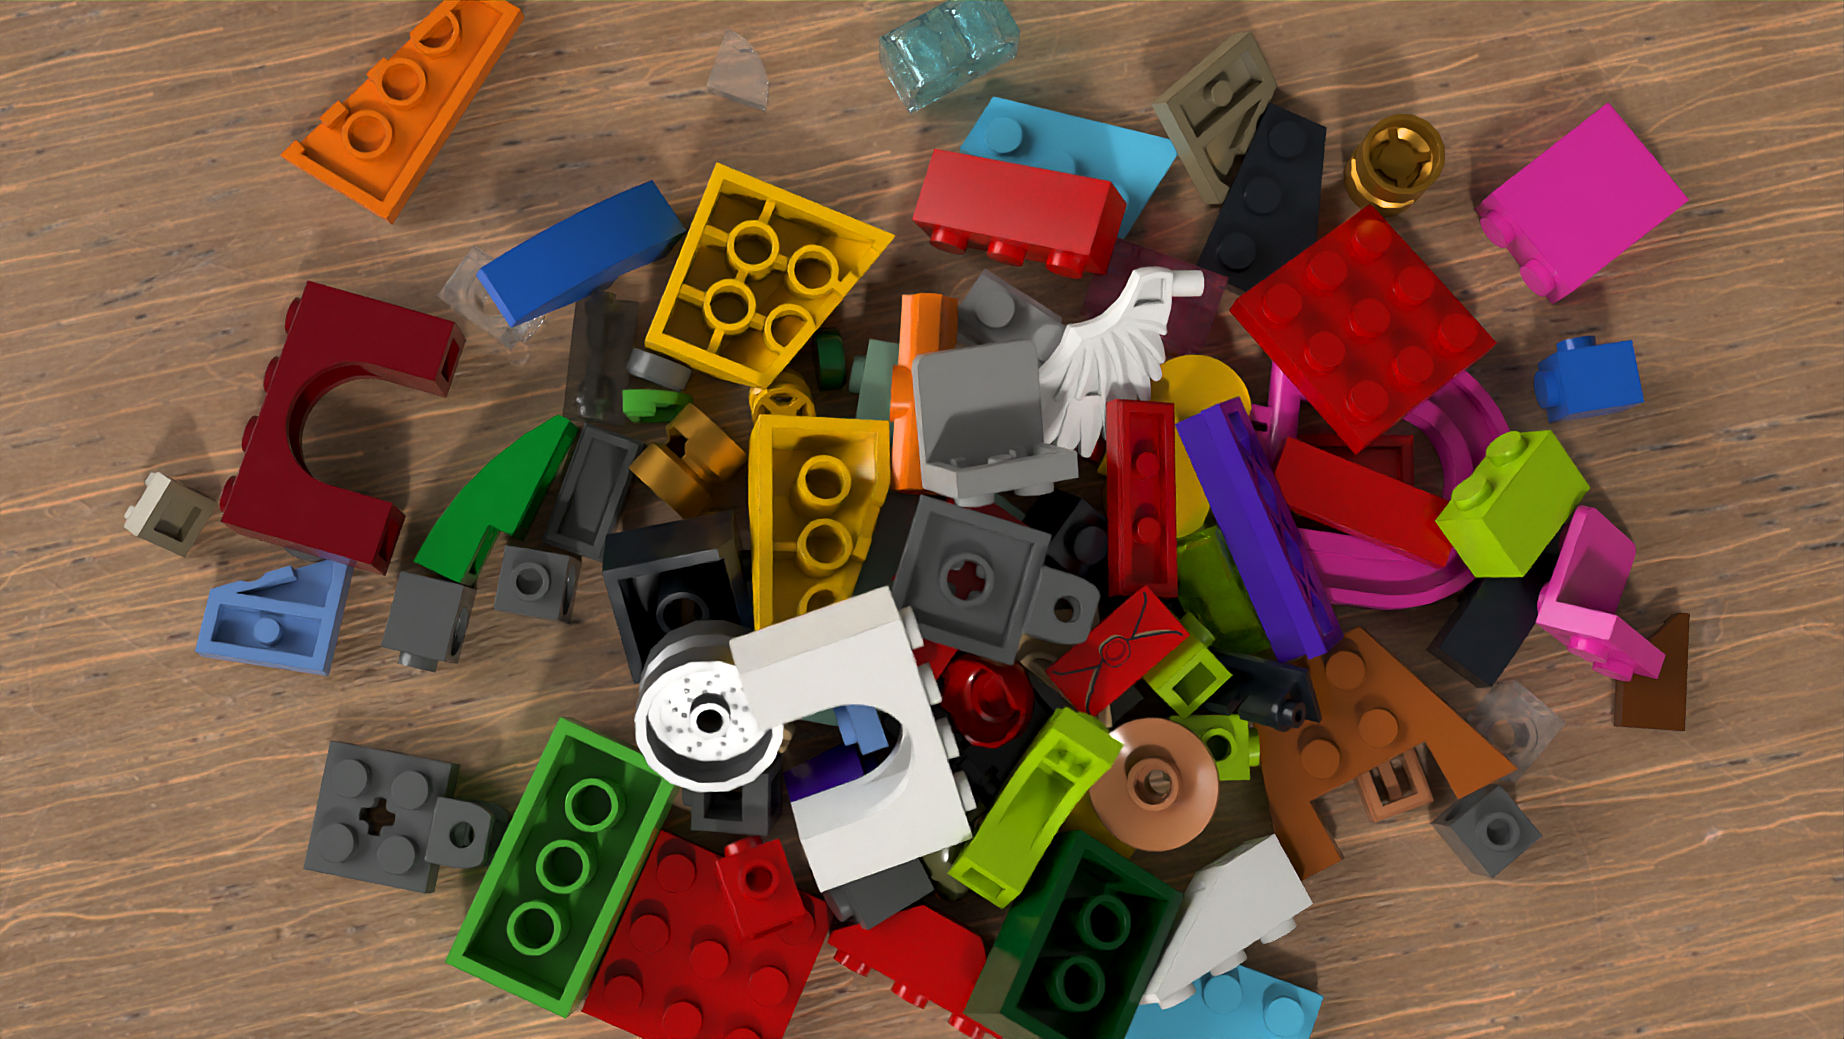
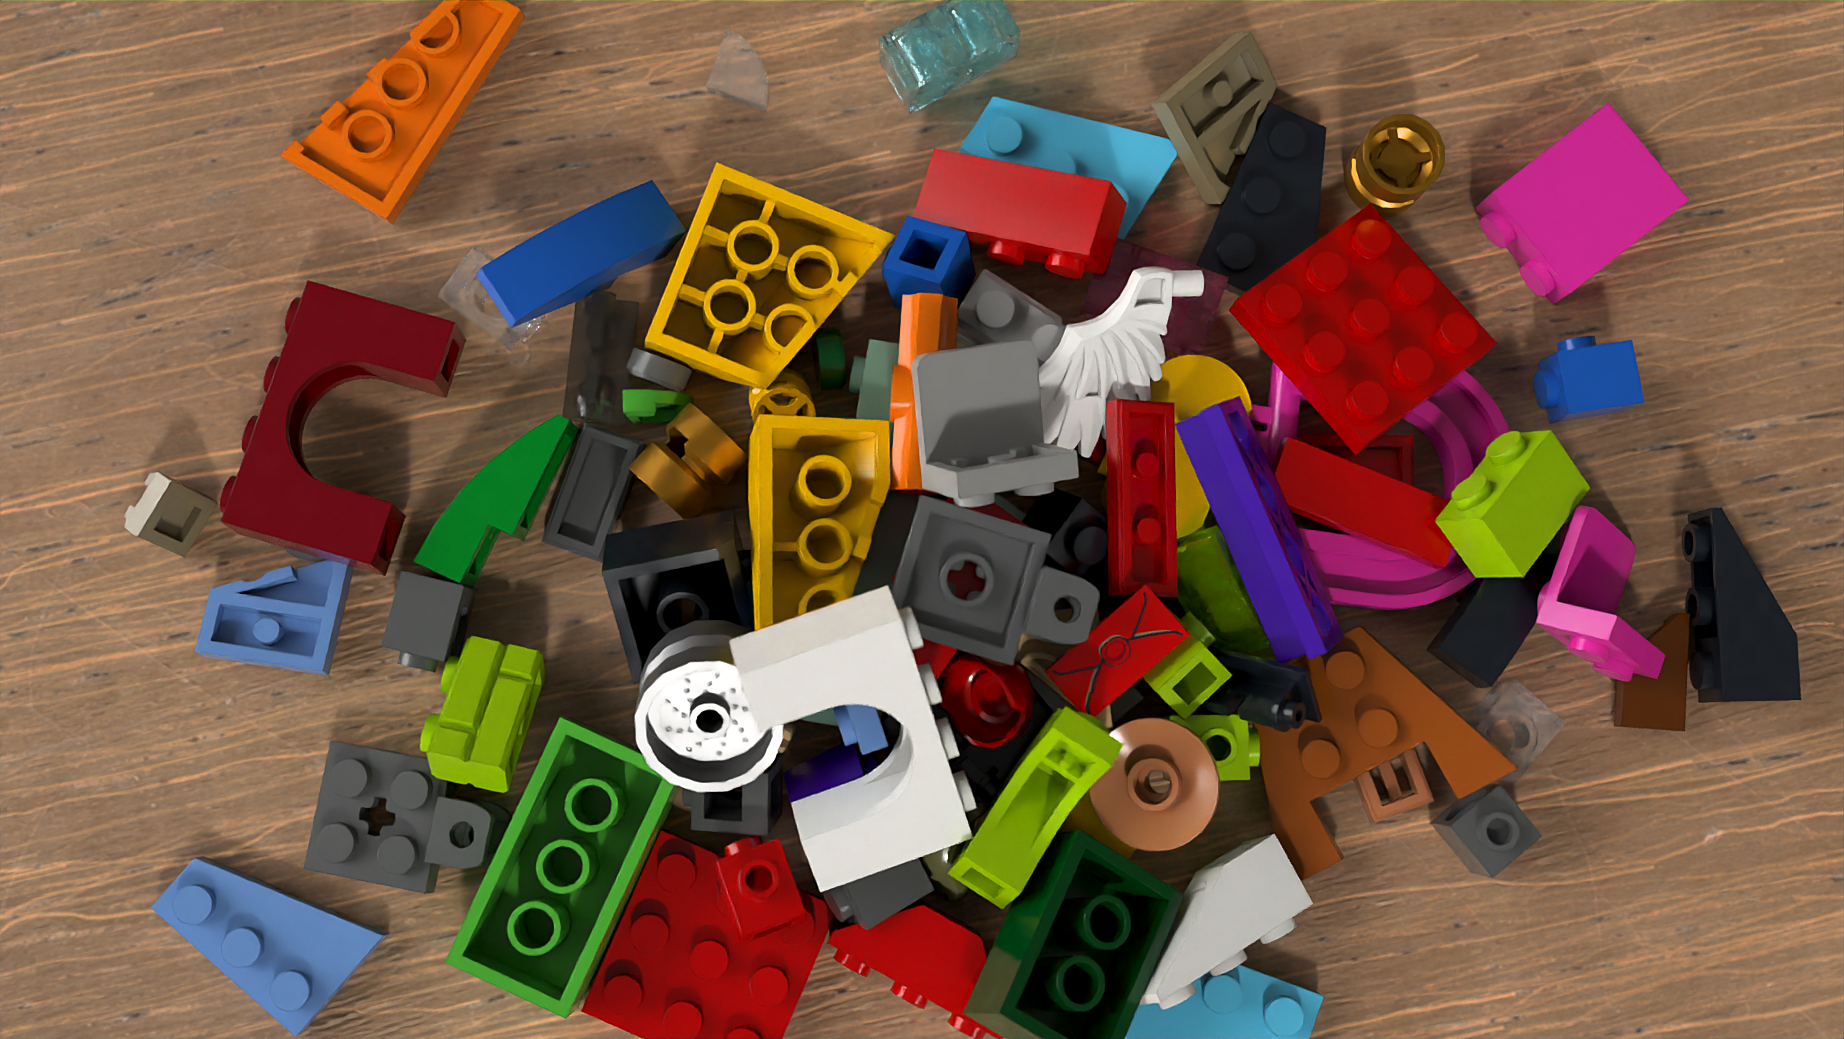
dark grey brick [493,545,582,624] -> none
none -> medium blue wing [151,856,389,1037]
none -> lime brick [420,635,546,793]
none -> blue brick [882,215,976,310]
none -> black slope [1681,508,1801,703]

